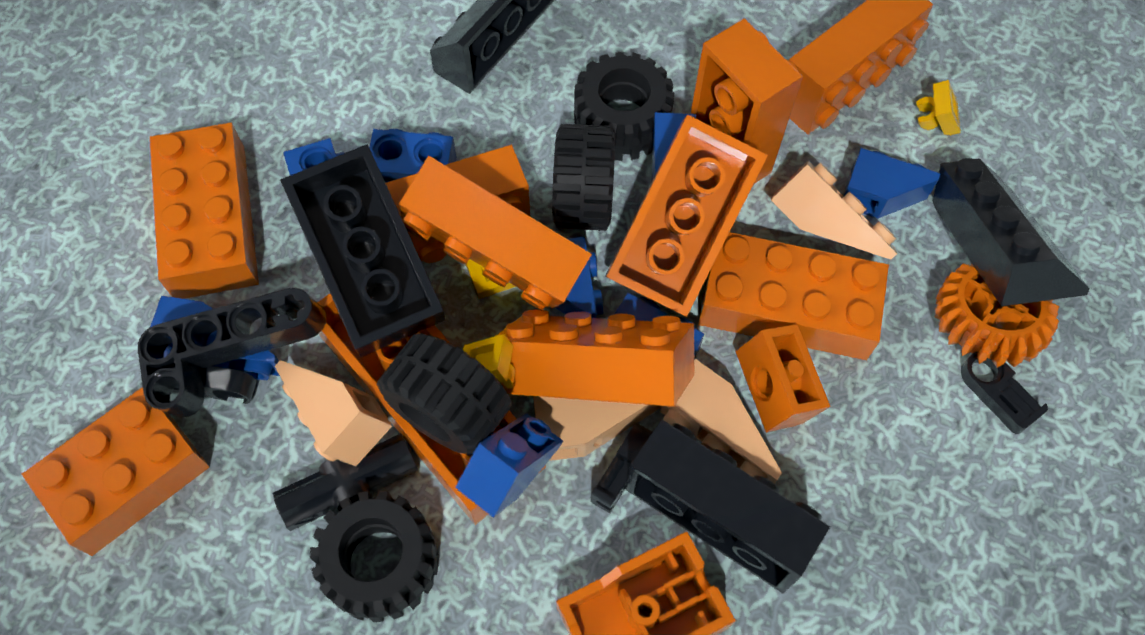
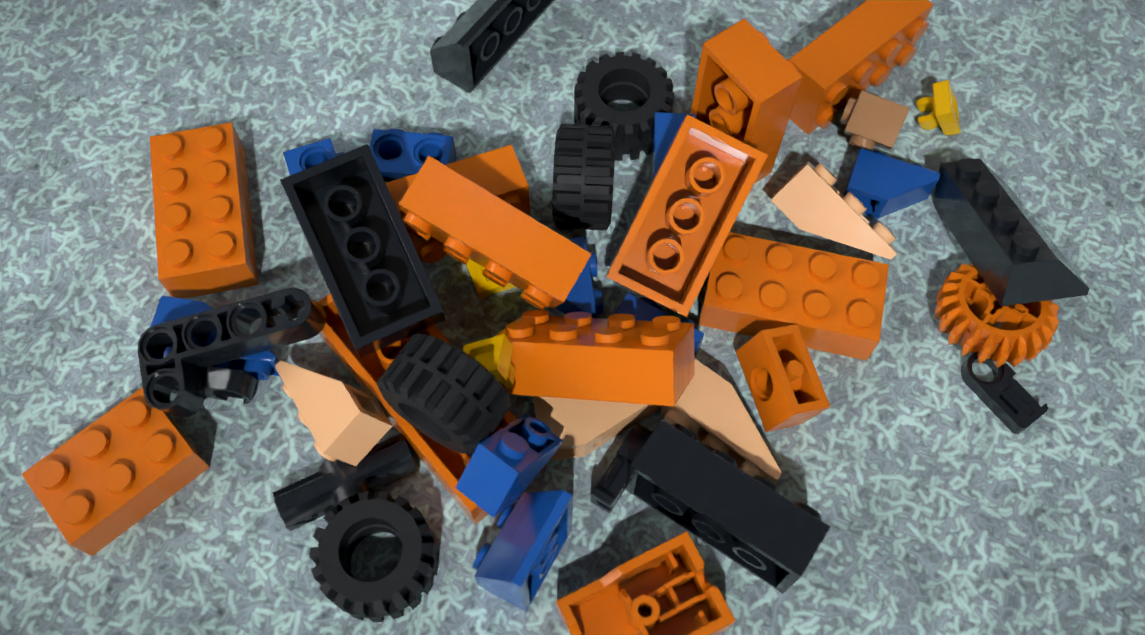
none -> blue slope [472,490,573,612]
none -> medium nougat brick [840,90,910,151]

